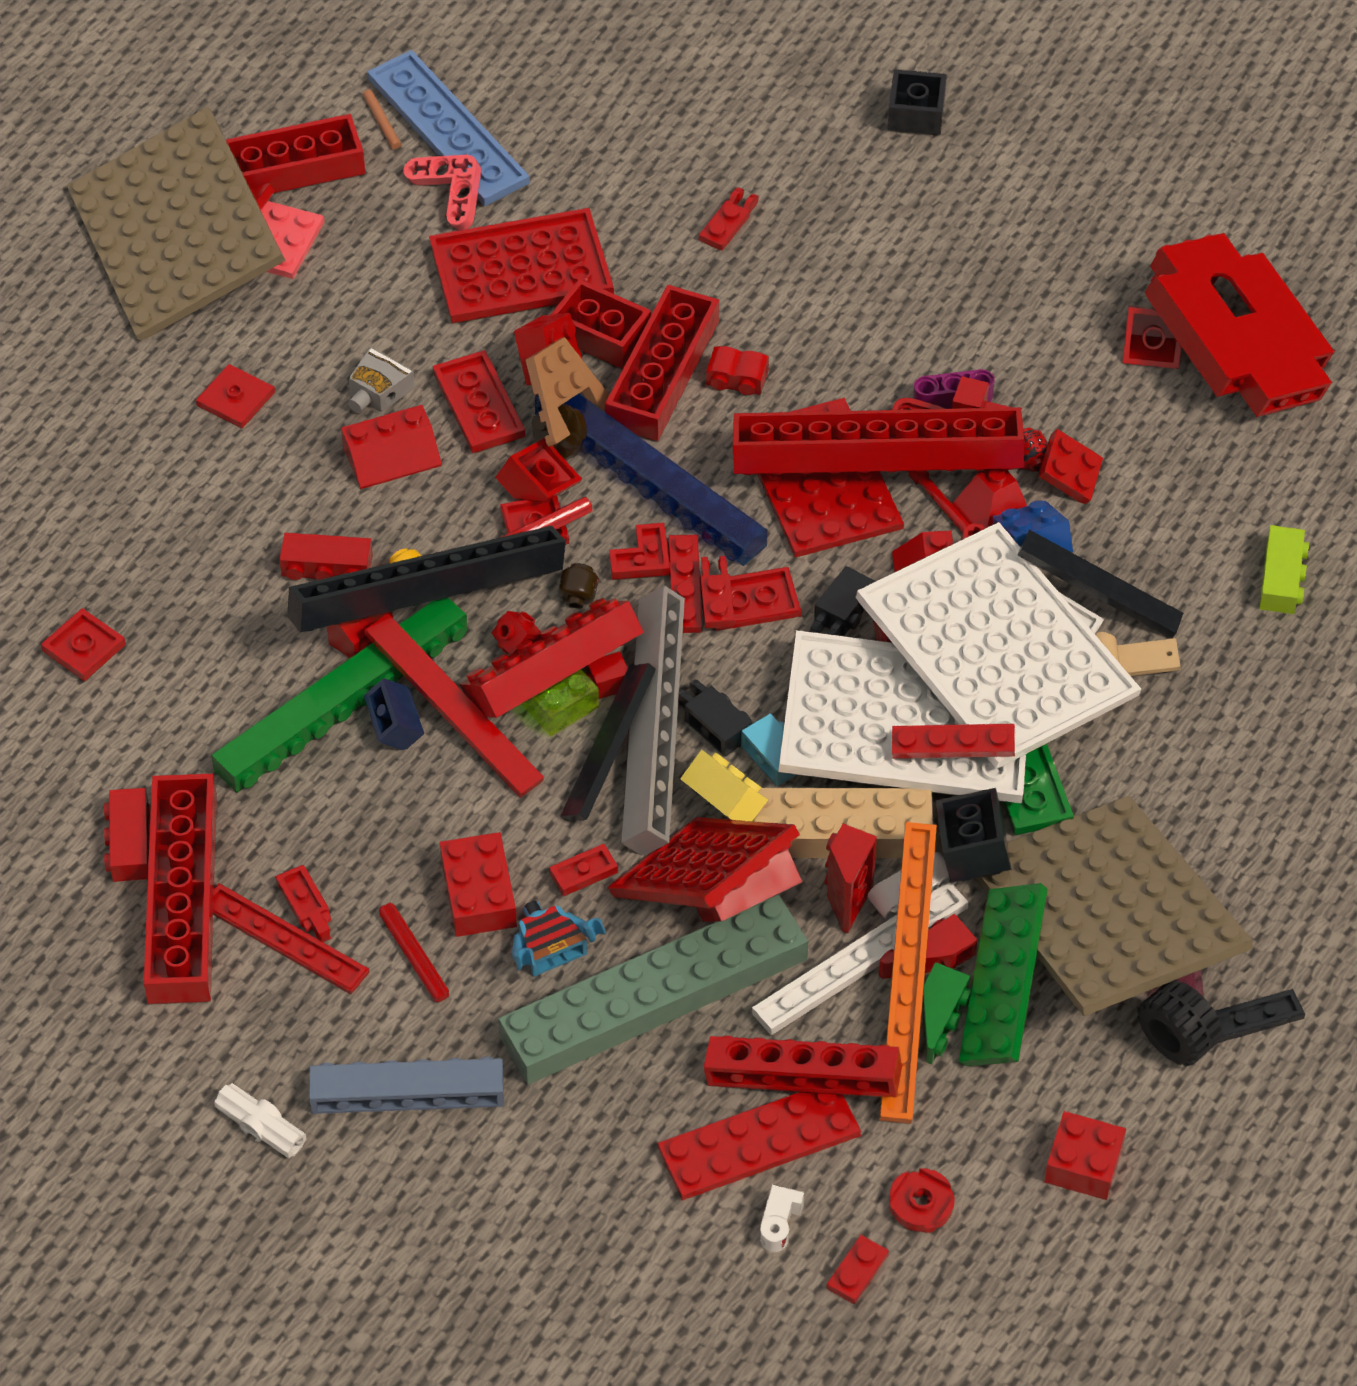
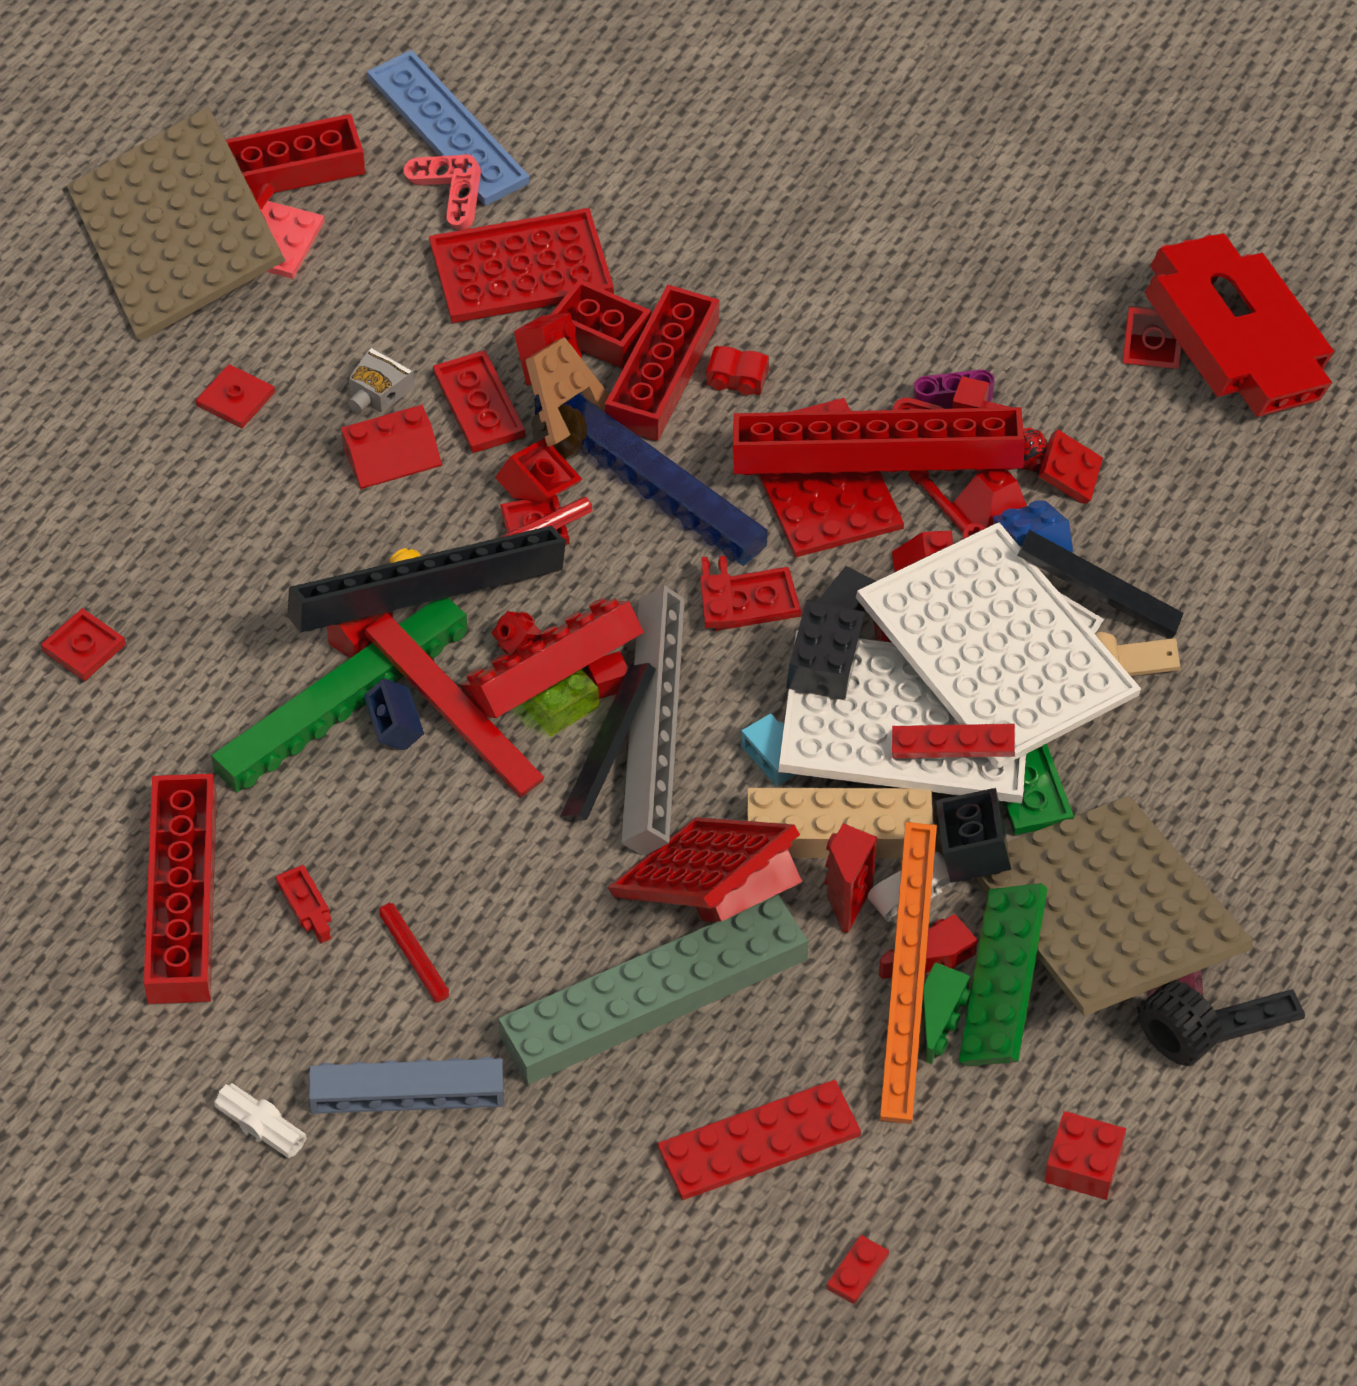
red brick [104,788,150,882] -> none
red tile [213,883,370,994] -> none
red brick [280,533,373,580] -> none
nougat bar [363,90,402,150] -> none
red brick [439,832,517,937] -> none
torso [511,901,606,977] -> none
red plate [549,844,618,897] -> none
dark brown head [558,563,599,609] -> none
red plate [609,523,670,580] -> none
red plate [669,535,702,633] -> none
black hinge [678,679,752,757] -> none
light yellow brick [680,750,768,821] -> none
red hinge [699,187,759,251] -> none
red brick [703,1036,902,1097] -> none
white plate [752,881,969,1036] -> none
white leg [760,1185,804,1252] -> none
black brick [887,69,947,135] -> none
red plate [889,1168,955,1233] -> none
lime brick [1259,525,1309,614] -> none
none -> black brick [786,600,865,700]

